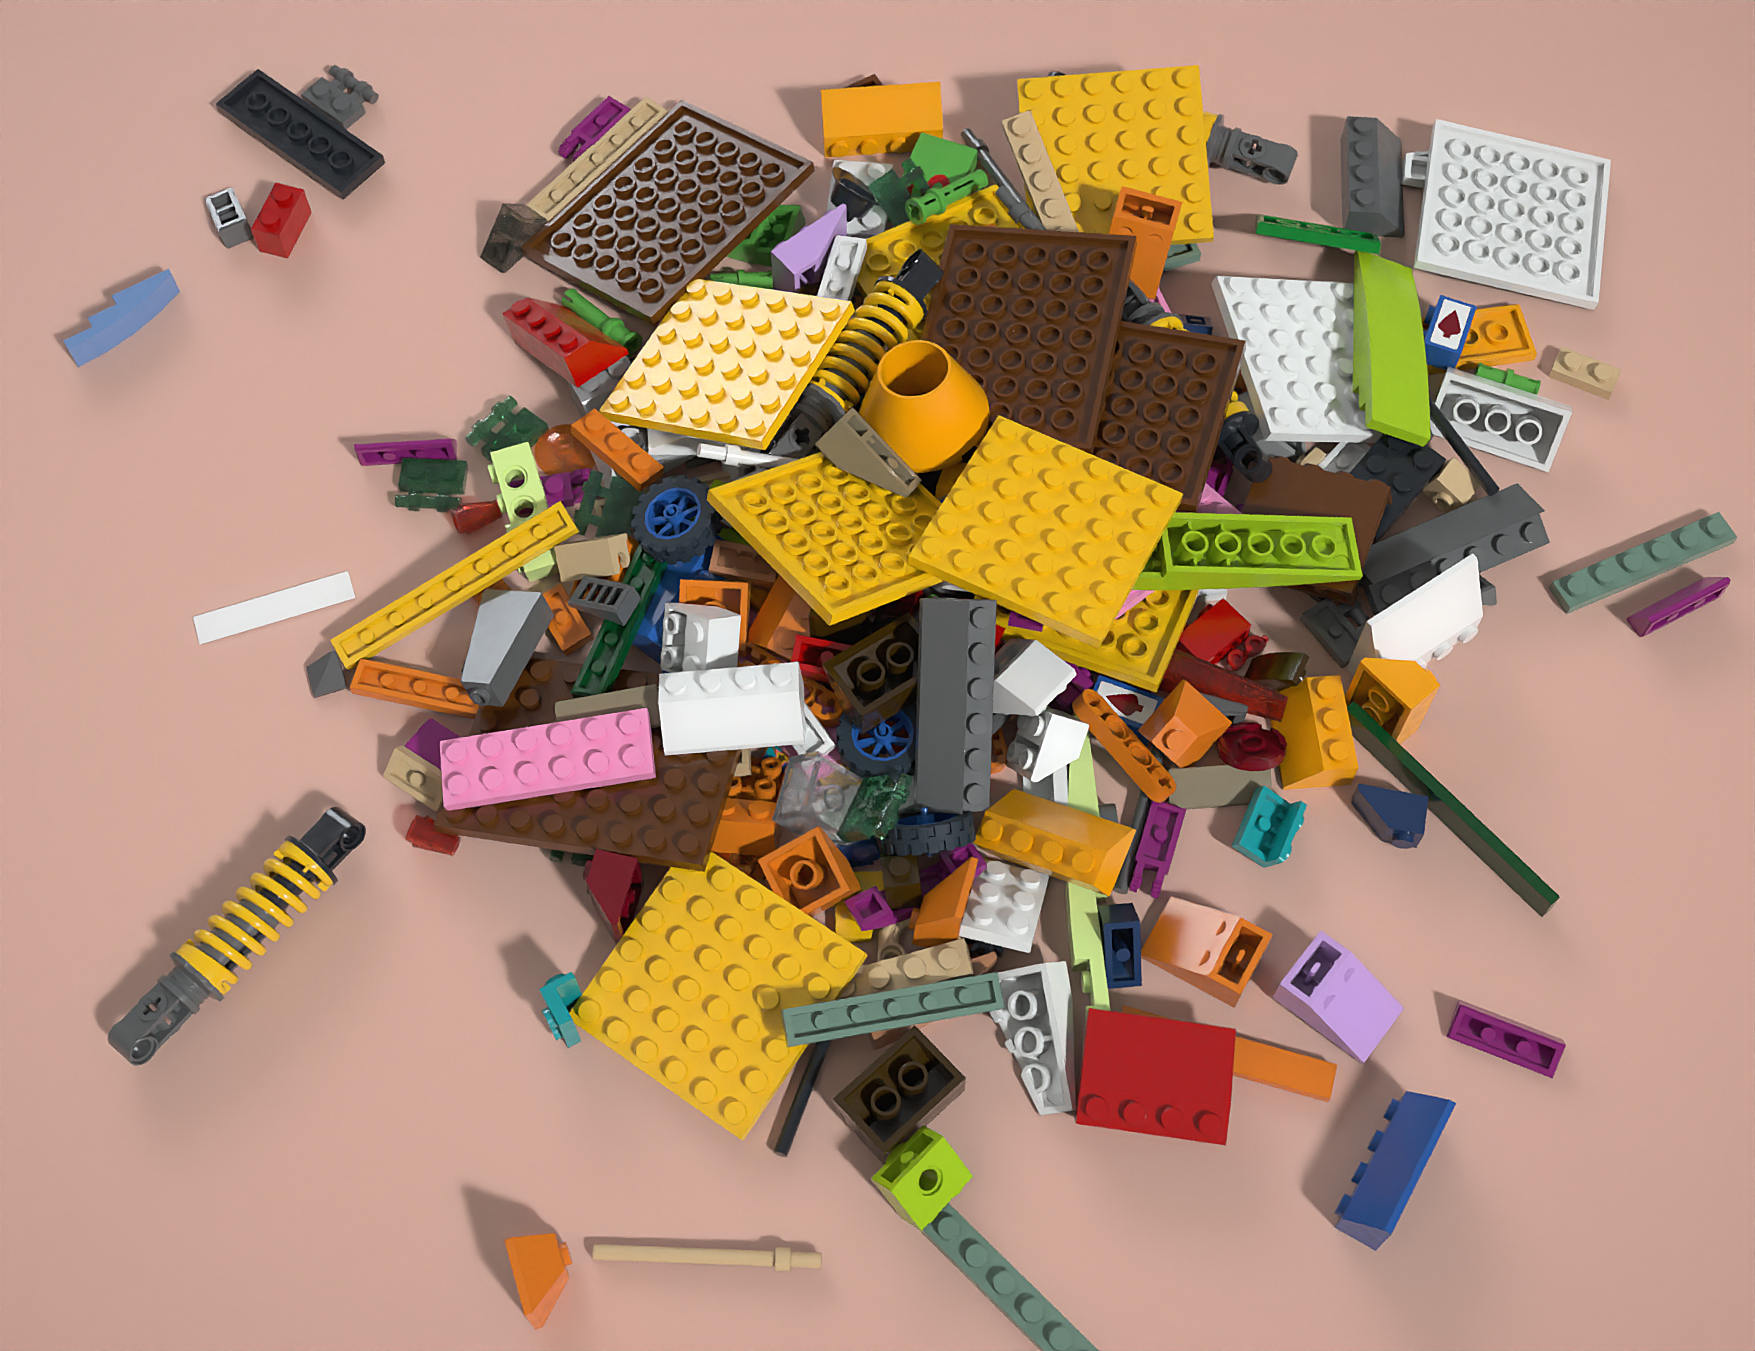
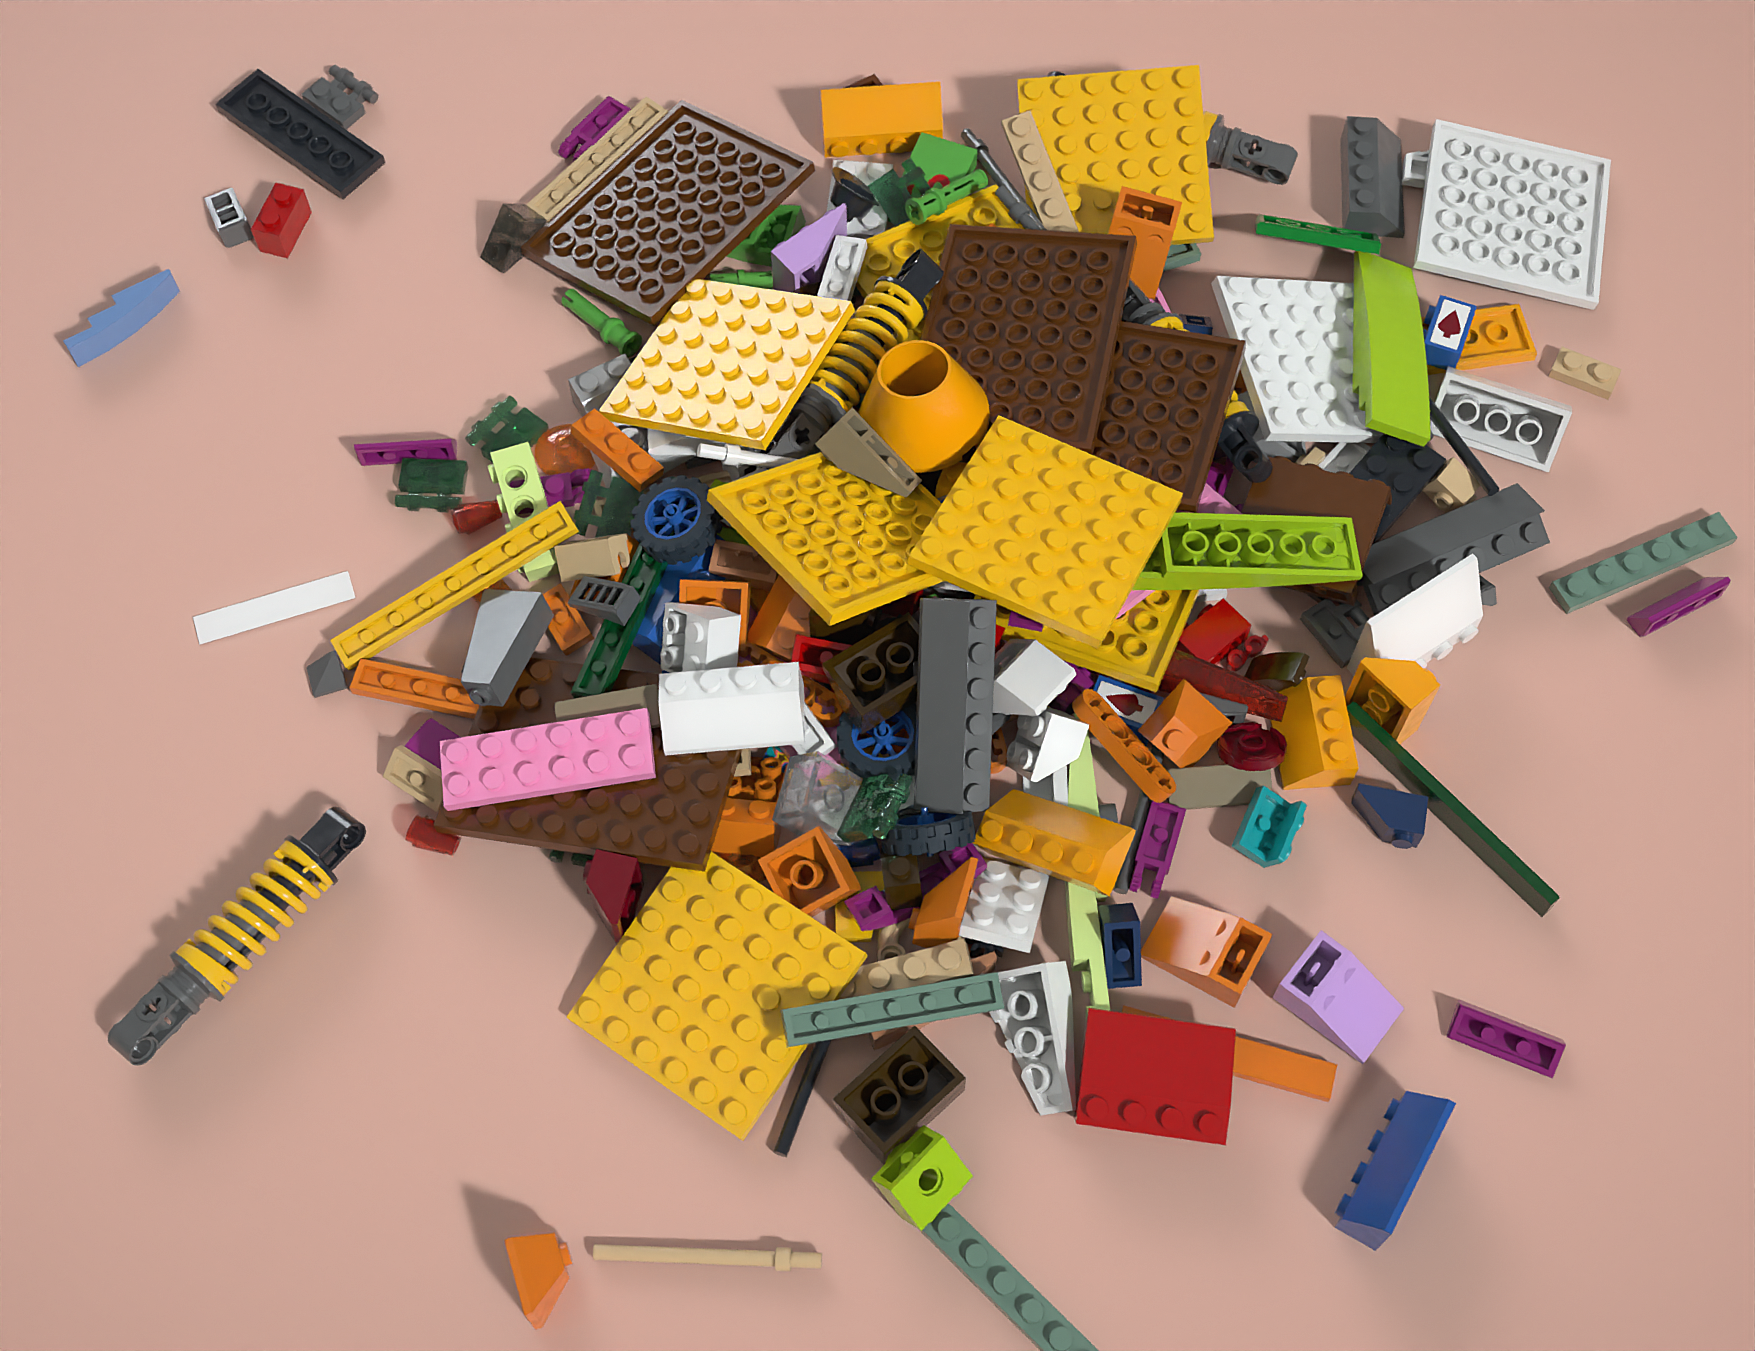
red slope [502,297,629,388] -> none
teal bracket [539,972,582,1048] -> none
bright green pin [1474,362,1541,395] -> none

